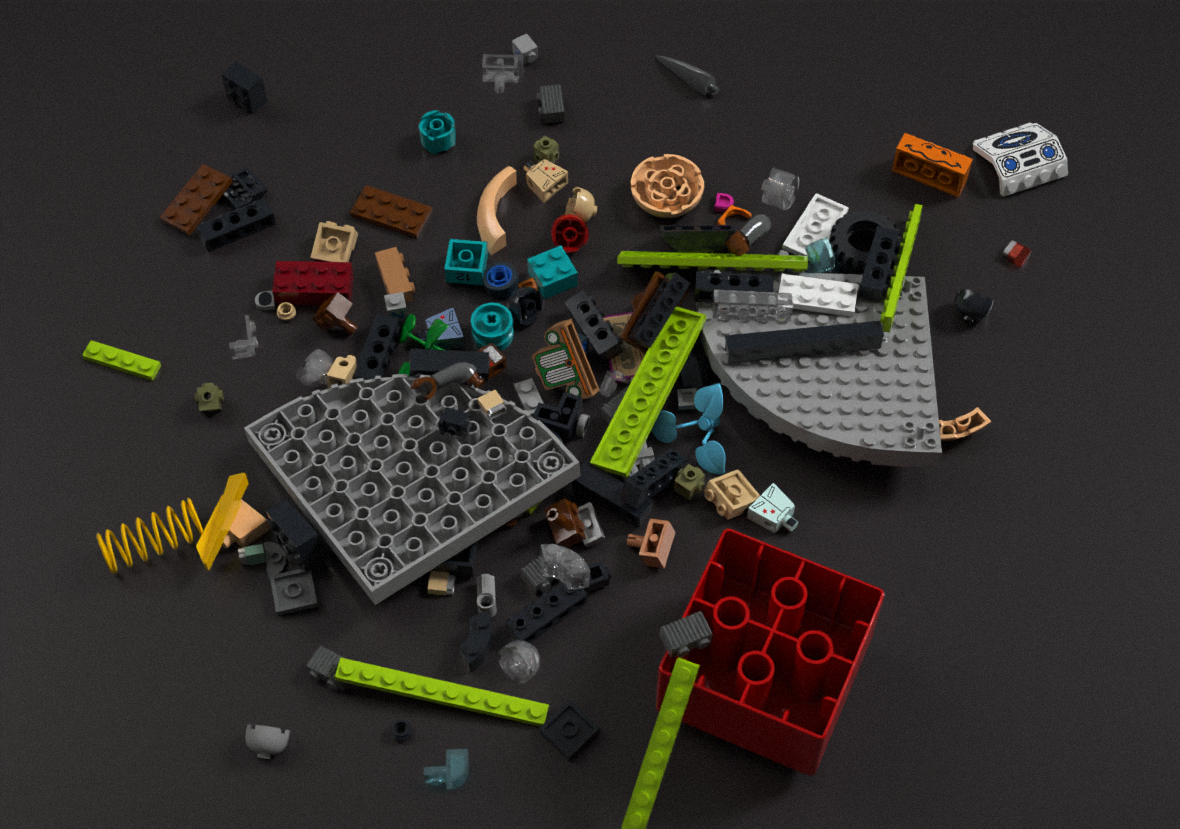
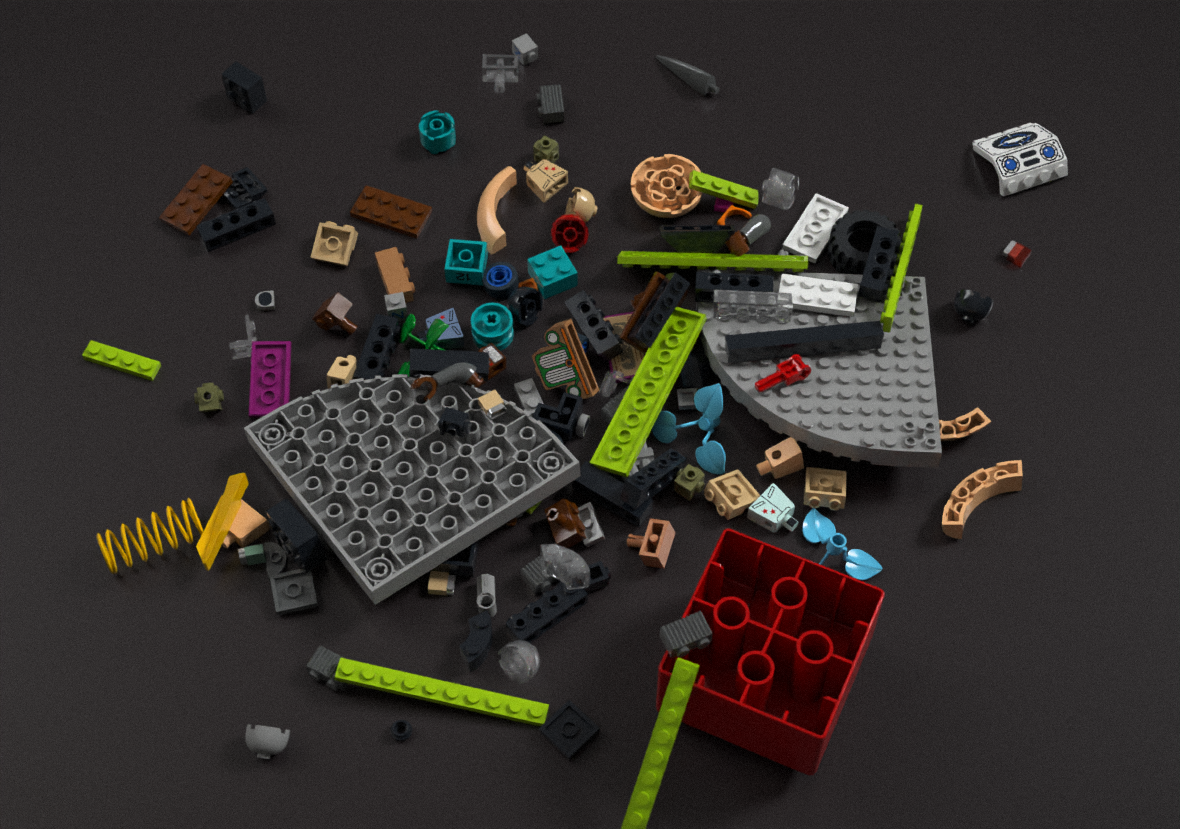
dark red brick [272,261,354,306] -> none
tan plate [277,302,296,321] -> none
clear cylinder [296,349,334,388] -> none
clear light blue brick [424,749,469,791] -> none
clear light blue brick [805,237,835,273] -> none
orange brick [892,133,973,197] -> none
none -> magenta tile [249,341,292,418]
none -> lime plate [689,170,758,209]
none -> red connector [755,354,811,392]
none -> light nougat torso [756,437,804,479]
none -> medium azure plant [802,508,883,581]
none -> tan plate [804,467,846,510]
none -> light nougat brick [942,460,1023,539]

